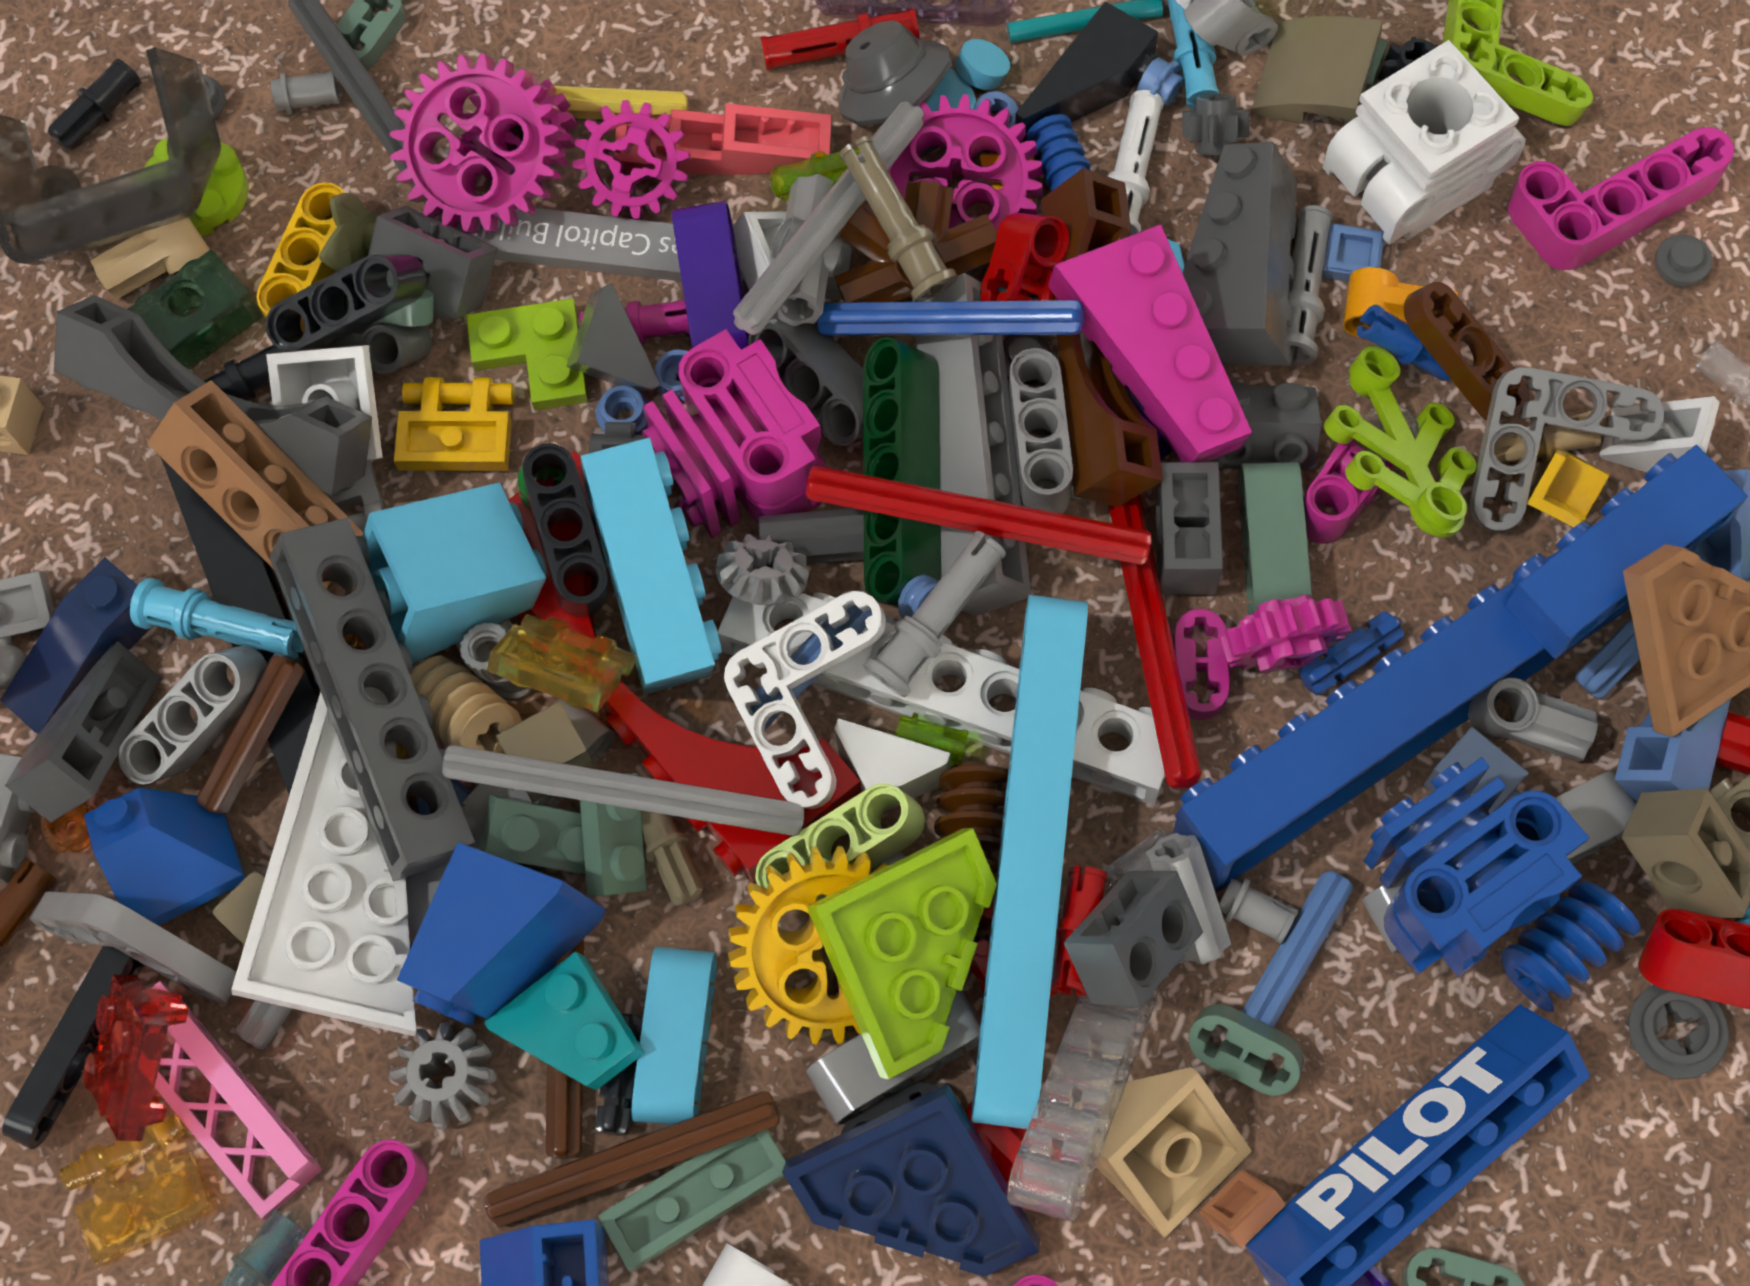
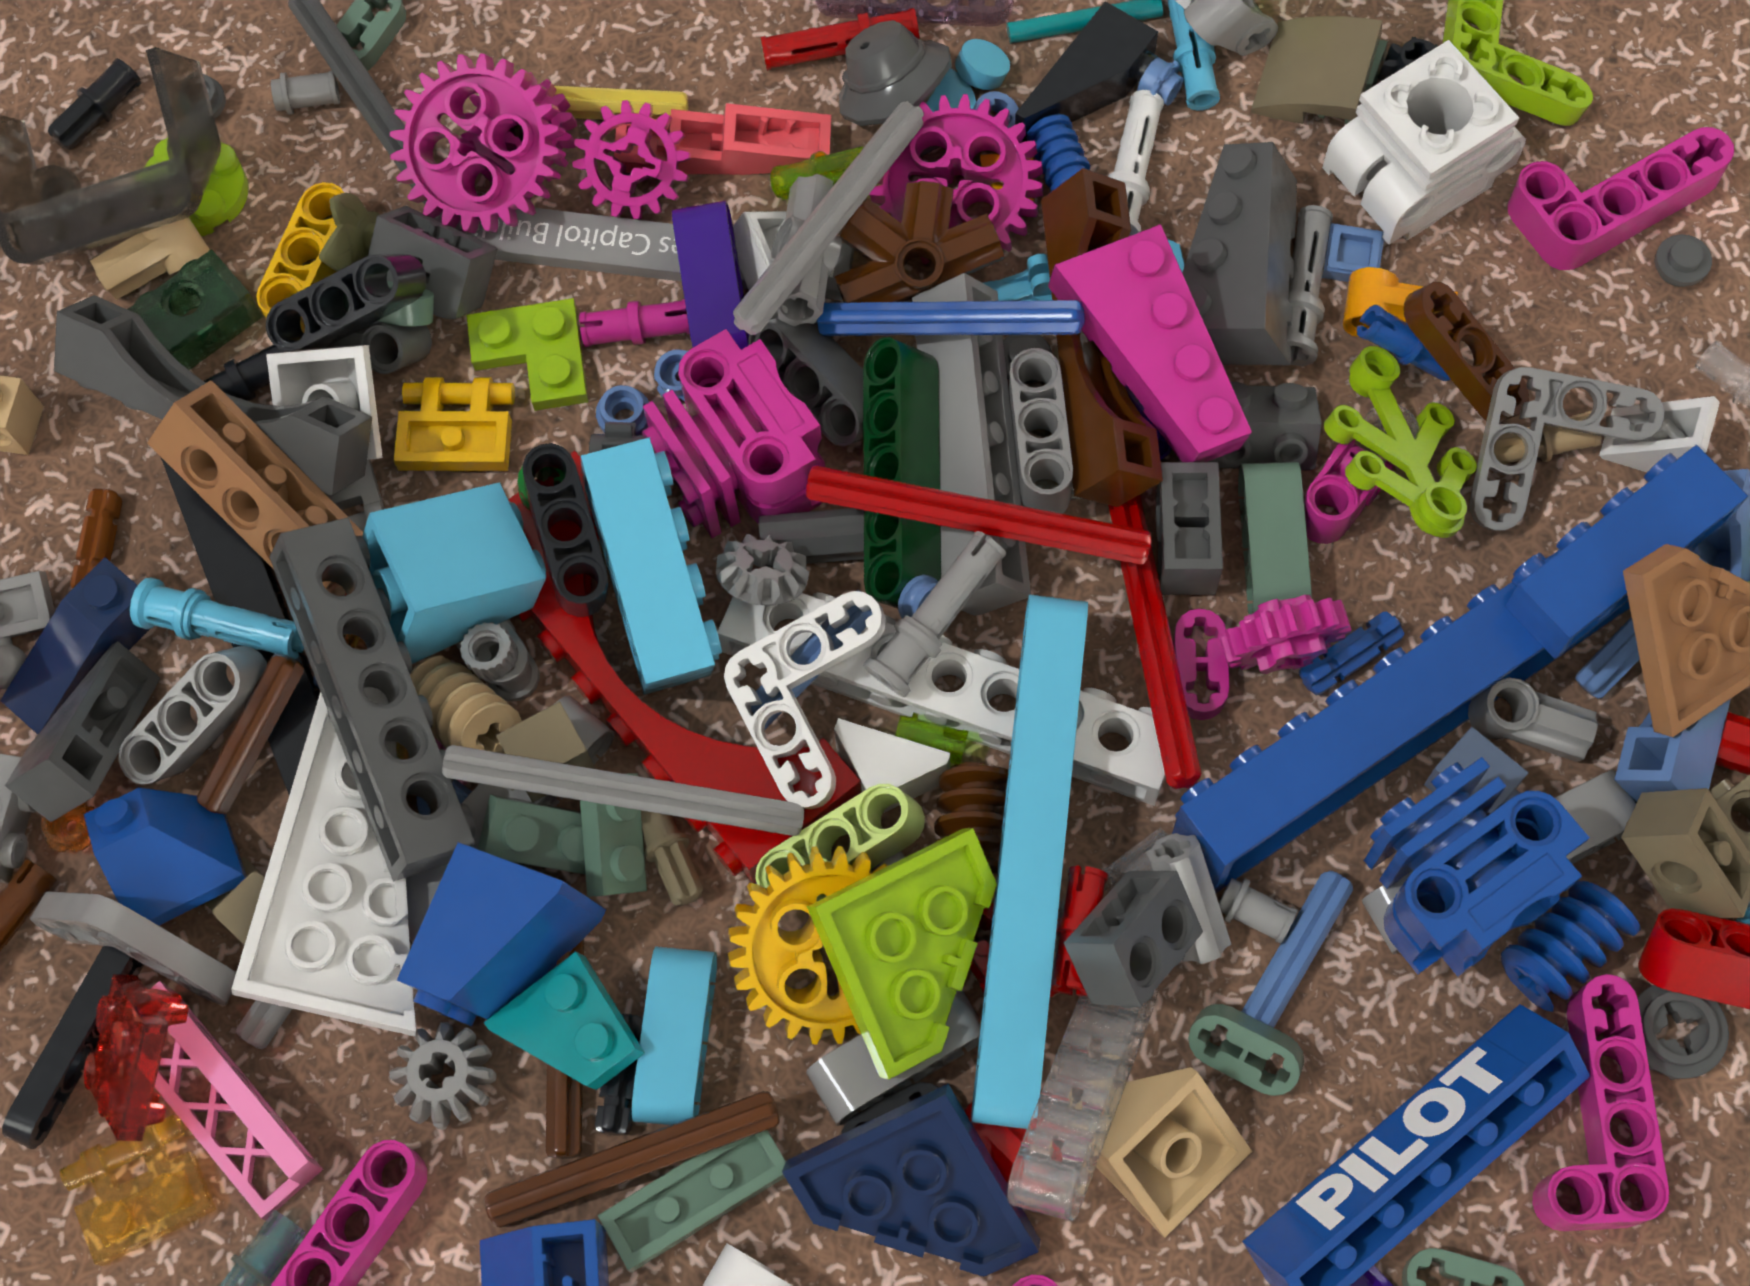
clear yellow plate [487,614,636,713] -> none
dark grey slope [566,283,661,392] -> none
dark tan pin [839,136,958,302] -> none
red piece [980,213,1070,301] -> none
dark grey gear [1182,94,1250,155] -> none
nougat tile [1199,1169,1286,1249] -> none
yellow panel [1527,447,1610,528] -> none
none -> dark orange axle [70,489,123,589]
none -> dark pink beam [1532,974,1669,1231]

